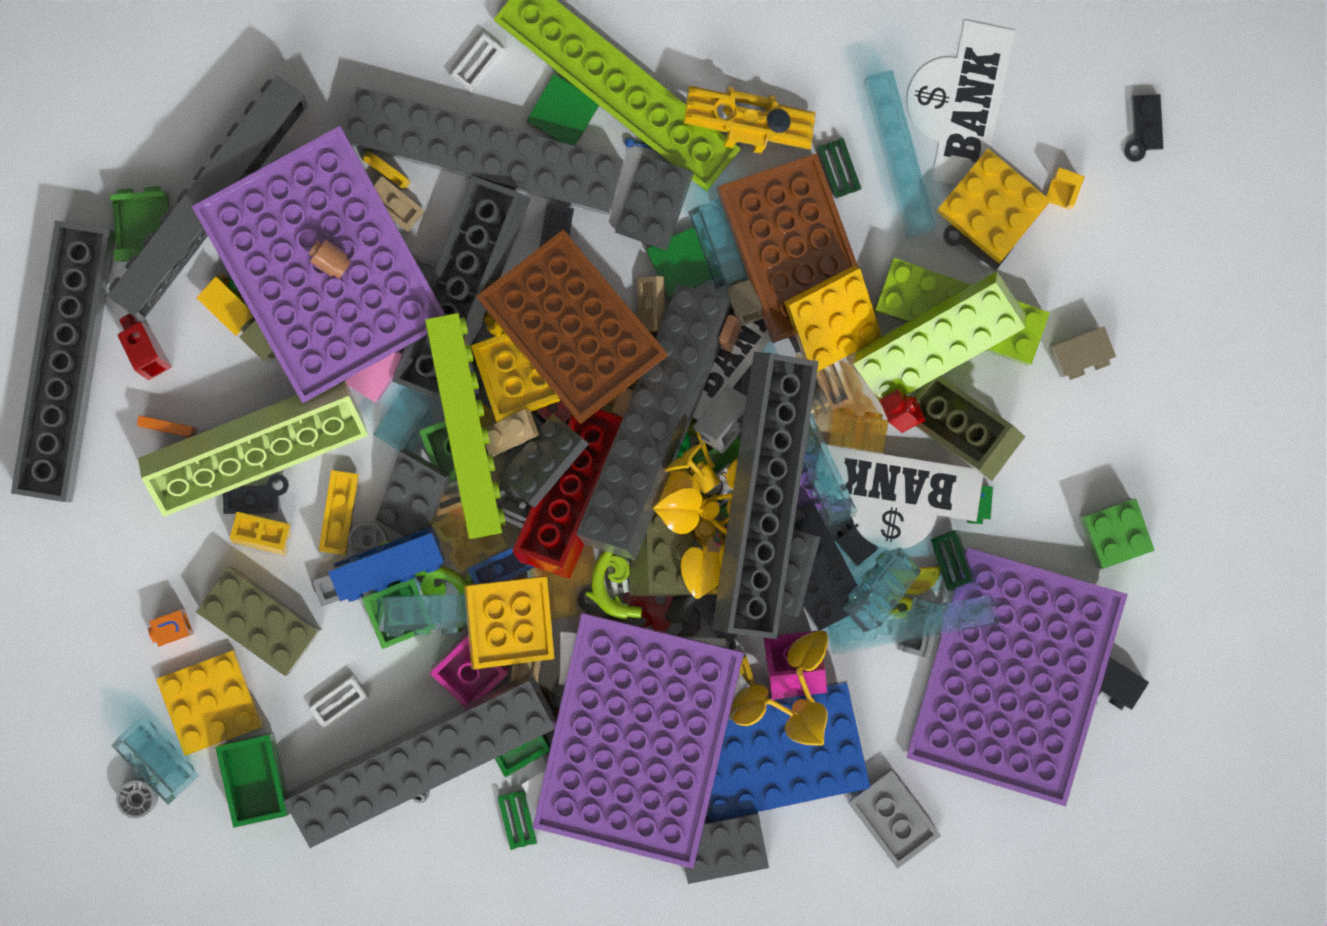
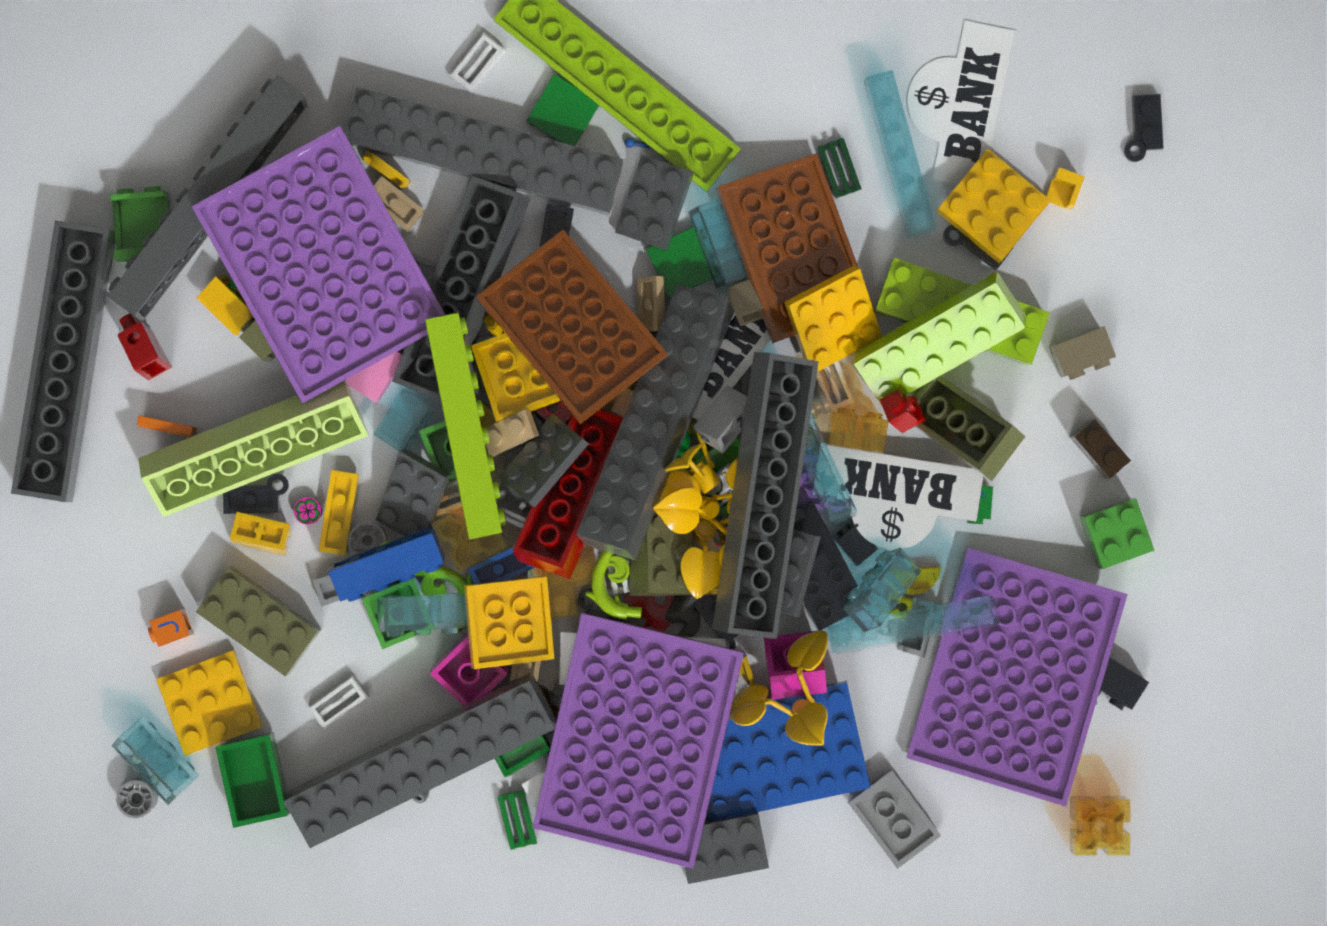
nougat brick [308,239,352,279] -> none
yellow piece [684,86,816,154] -> none
nougat tile [719,315,741,352] -> none
dark green tile [930,530,975,591] -> none
none -> tile [294,497,322,525]
none -> dark brown brick [1069,419,1131,479]
none -> clear yellow brick [1070,796,1130,855]

